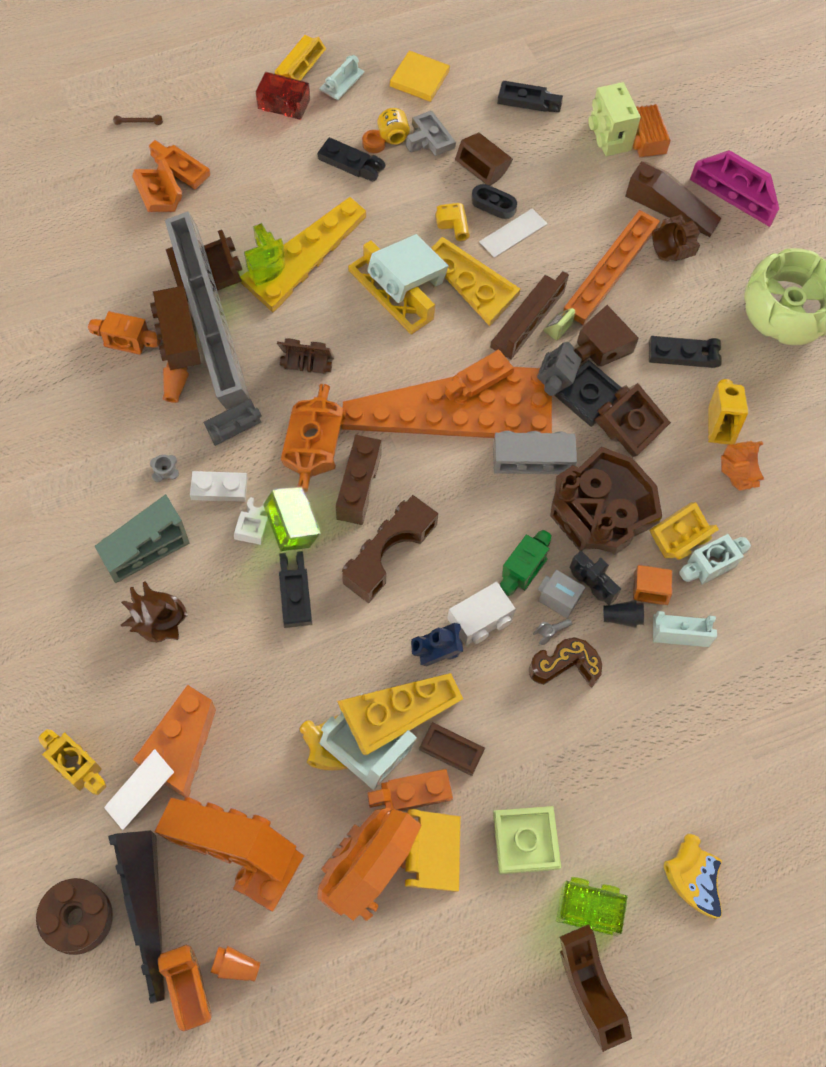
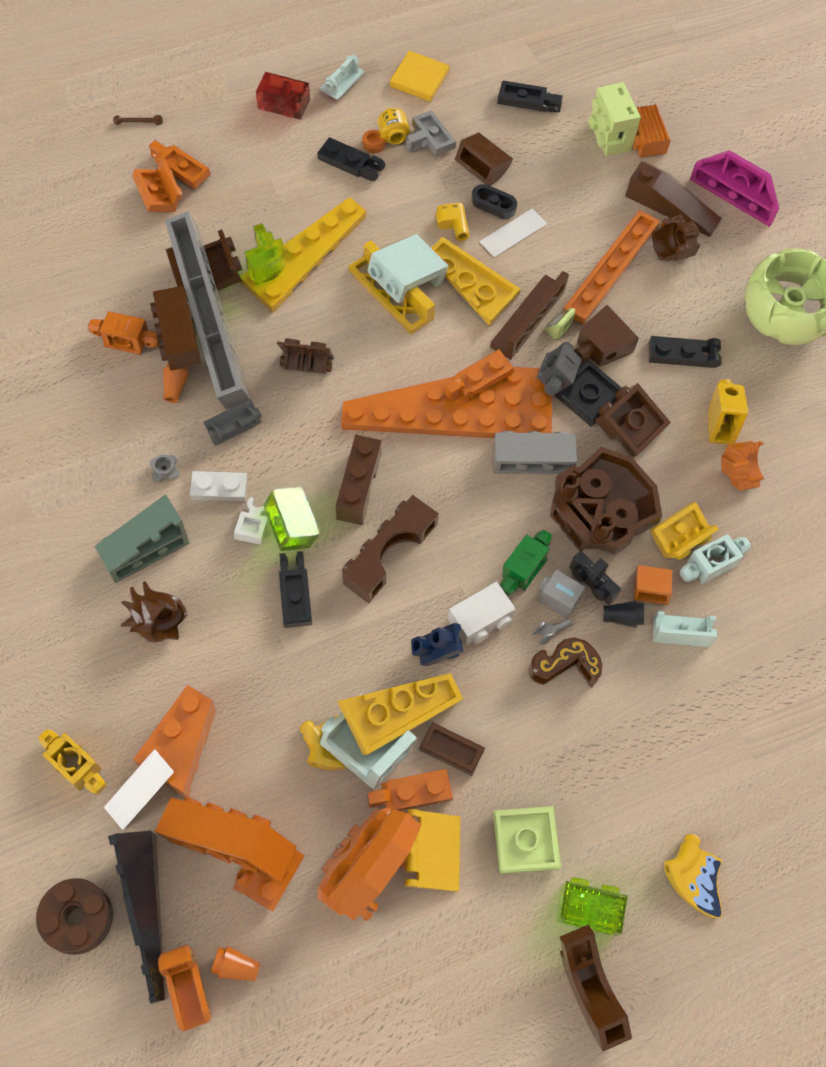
yellow piece [275,35,326,87] -> none
orange plate [281,384,346,493] -> none

